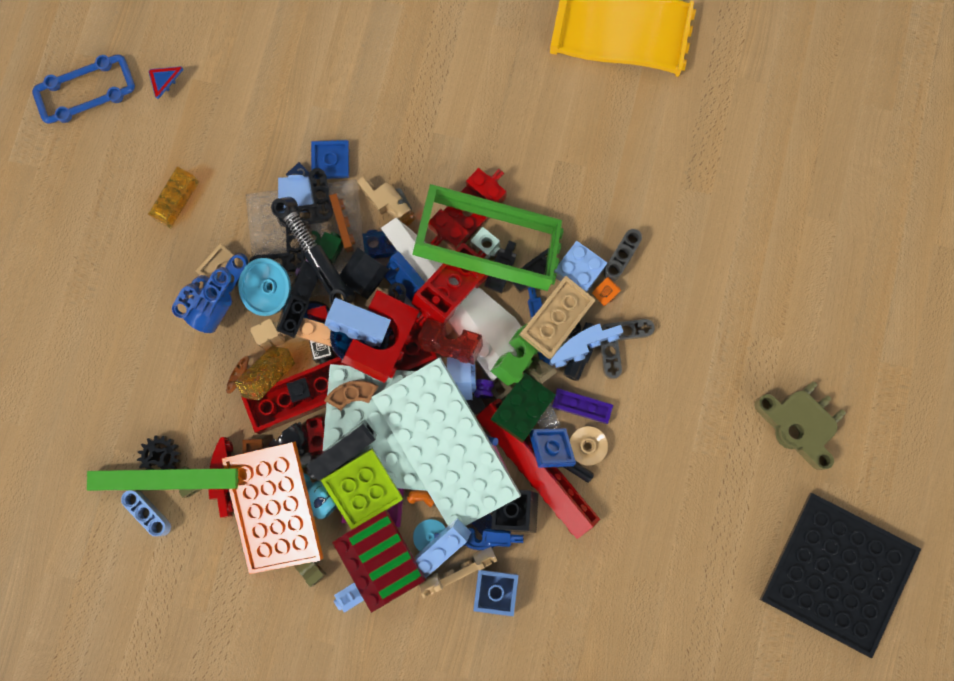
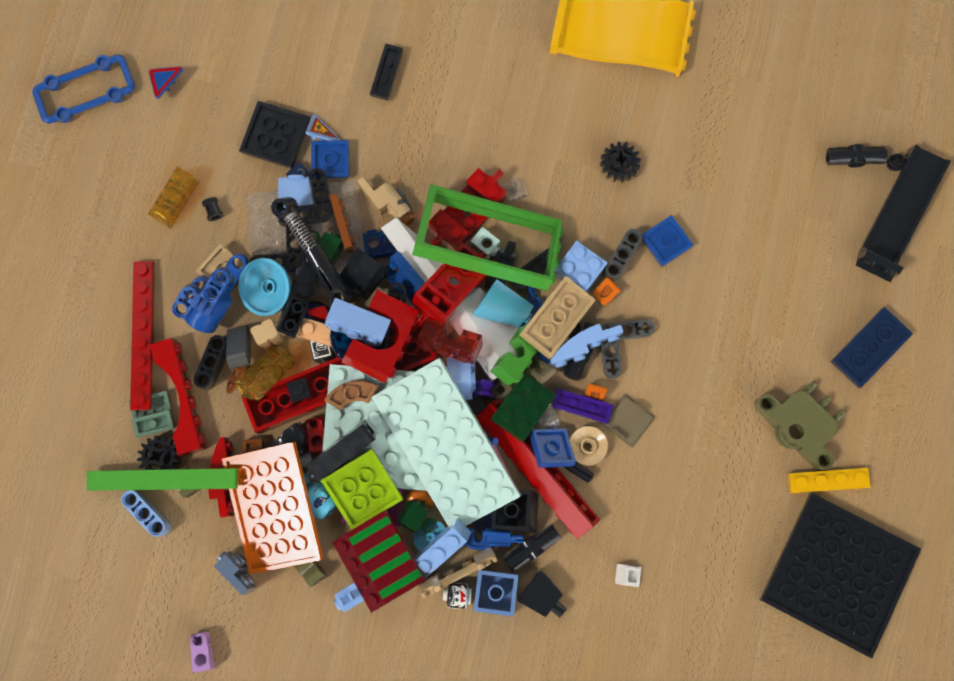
none -> sand green slope [129,390,175,438]
none -> red plate [130,261,154,411]
none -> red arch [149,338,206,456]
none -> lavender leg [190,631,216,672]
none -> black beam [194,335,227,390]
none -> black bush [202,197,224,221]
none -> sand blue plate [214,551,256,595]
none -> dark grey beam [226,325,251,369]
none -> black plate [239,101,311,169]
none -> piece [305,114,341,141]
none -> black plate [370,43,403,101]
none -> dark green brick [395,500,437,533]
none -> head [443,582,472,609]
none -> medium azure slope [473,280,534,328]
none -> clear slope [502,177,529,202]
none -> black piece [503,524,561,572]
none -> black torso [517,570,567,618]
none -> orange slope [584,383,607,402]
none -> black gear [600,141,641,183]
none -> dark tan piece [602,394,656,448]
none -> white slope [615,564,642,587]
none -> blue plate [642,215,694,268]
none -> yellow plate [788,468,871,493]
none -> black piece [825,144,888,168]
none -> dark blue plate [830,307,913,388]
none -> black panel [856,145,951,283]
none -> black plate [887,154,906,171]

